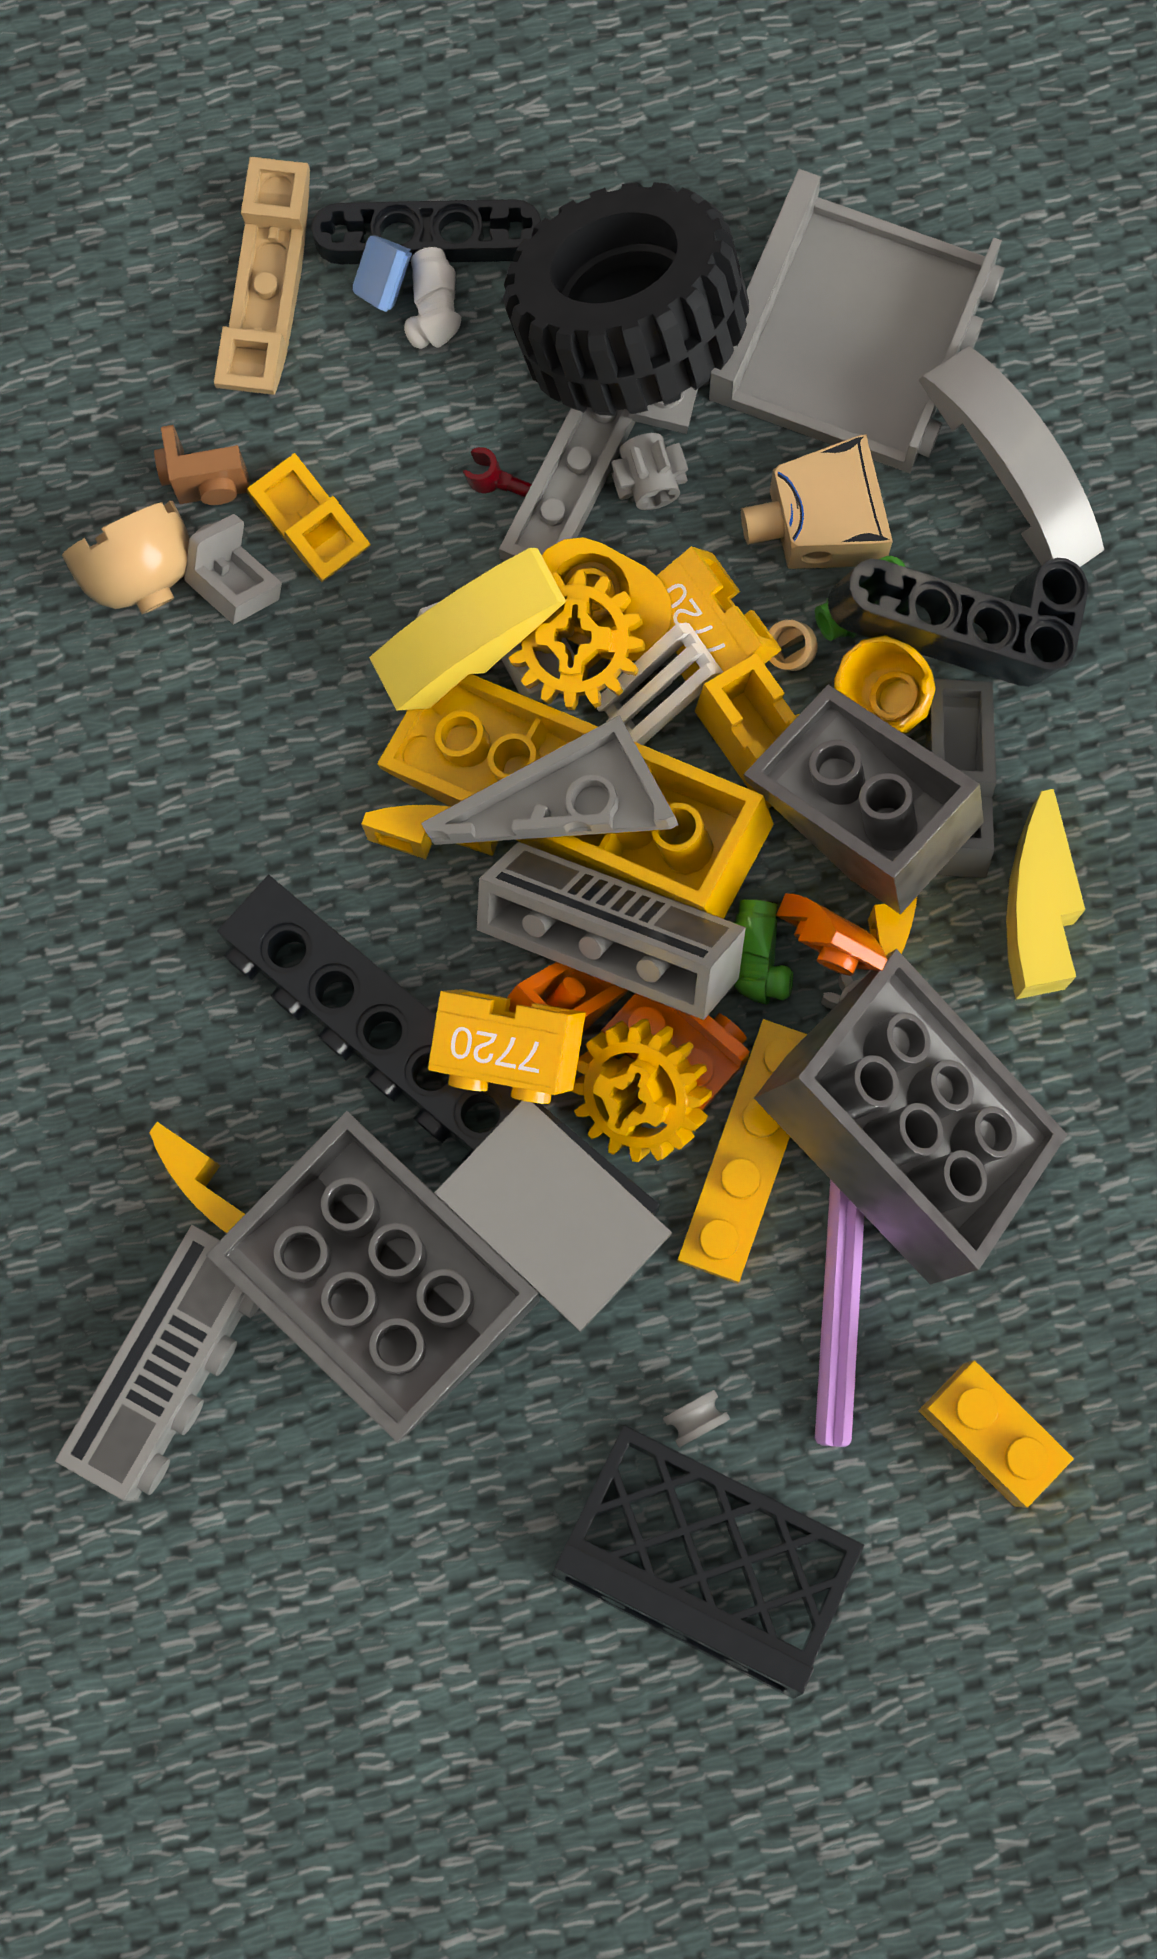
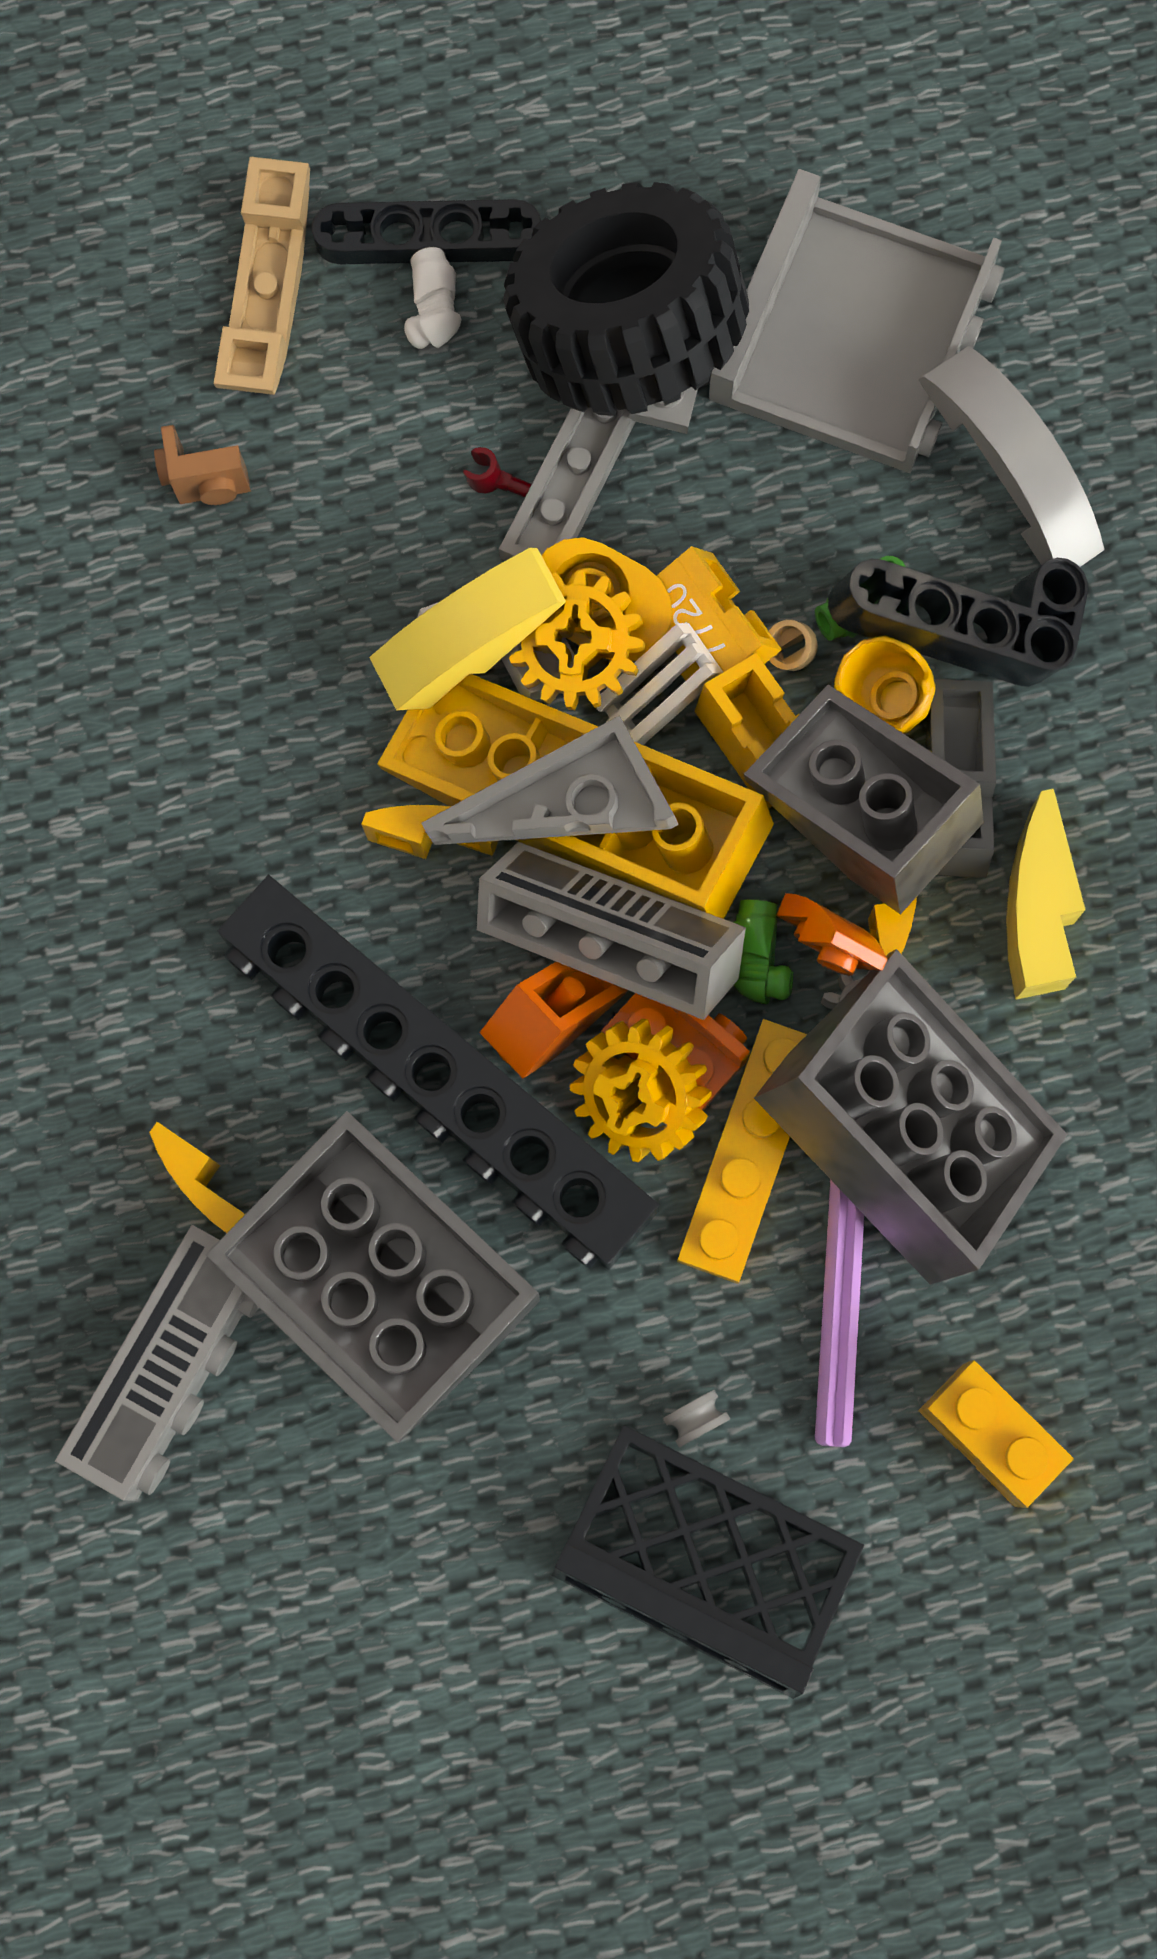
tan cylinder [62,501,190,614] -> none
light grey bracket [185,514,282,625] -> none
yellow slope [247,453,371,582] -> none
light blue slope [353,235,412,312] -> none
yellow brick [428,989,586,1104] -> none
light grey tile [434,1101,672,1332] -> none
light grey gear [611,433,688,510] -> none
tan torso [741,434,893,569] -> none

